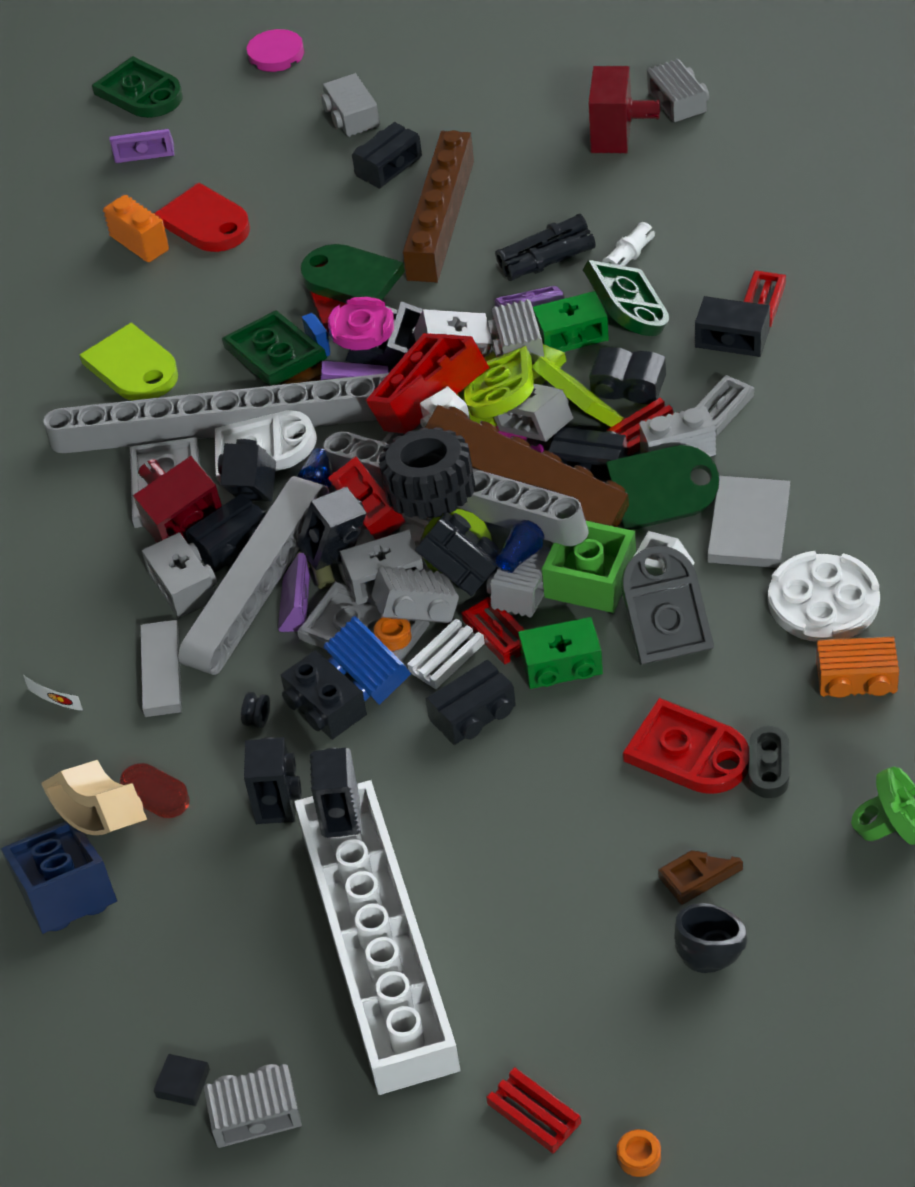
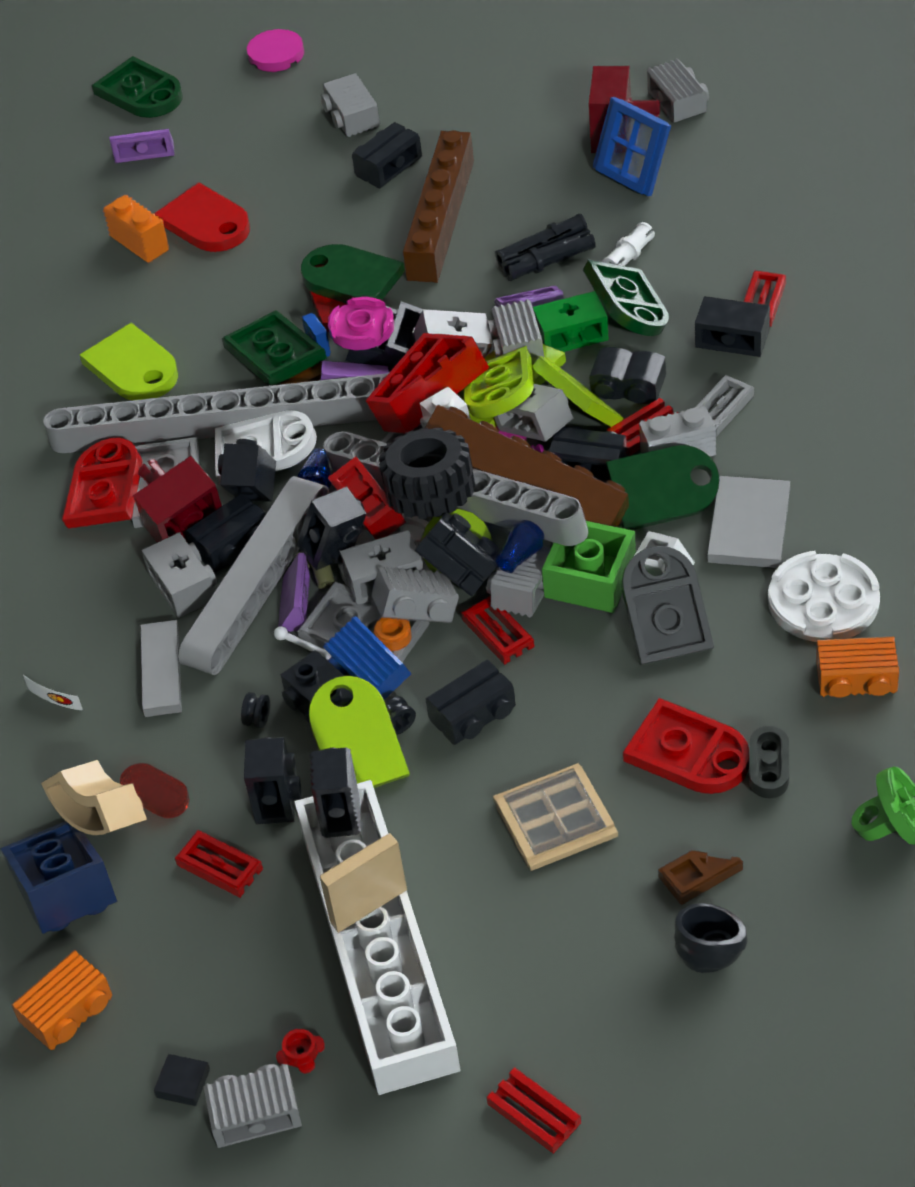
white tile [407,619,485,689] -> none
green brick [518,617,603,689] -> none
orange tile [617,1129,661,1177] -> none
none -> orange brick [11,950,112,1050]
none -> red tile [62,438,143,529]
none -> red tile [175,830,263,898]
none -> white hinge [274,626,331,660]
none -> red plate [276,1029,325,1074]
none -> lime tile [309,676,410,788]
none -> tan tile [320,833,407,933]
none -> black bush [385,697,416,735]
none -> clear piece [493,763,618,871]
none -> blue piece [593,97,671,196]

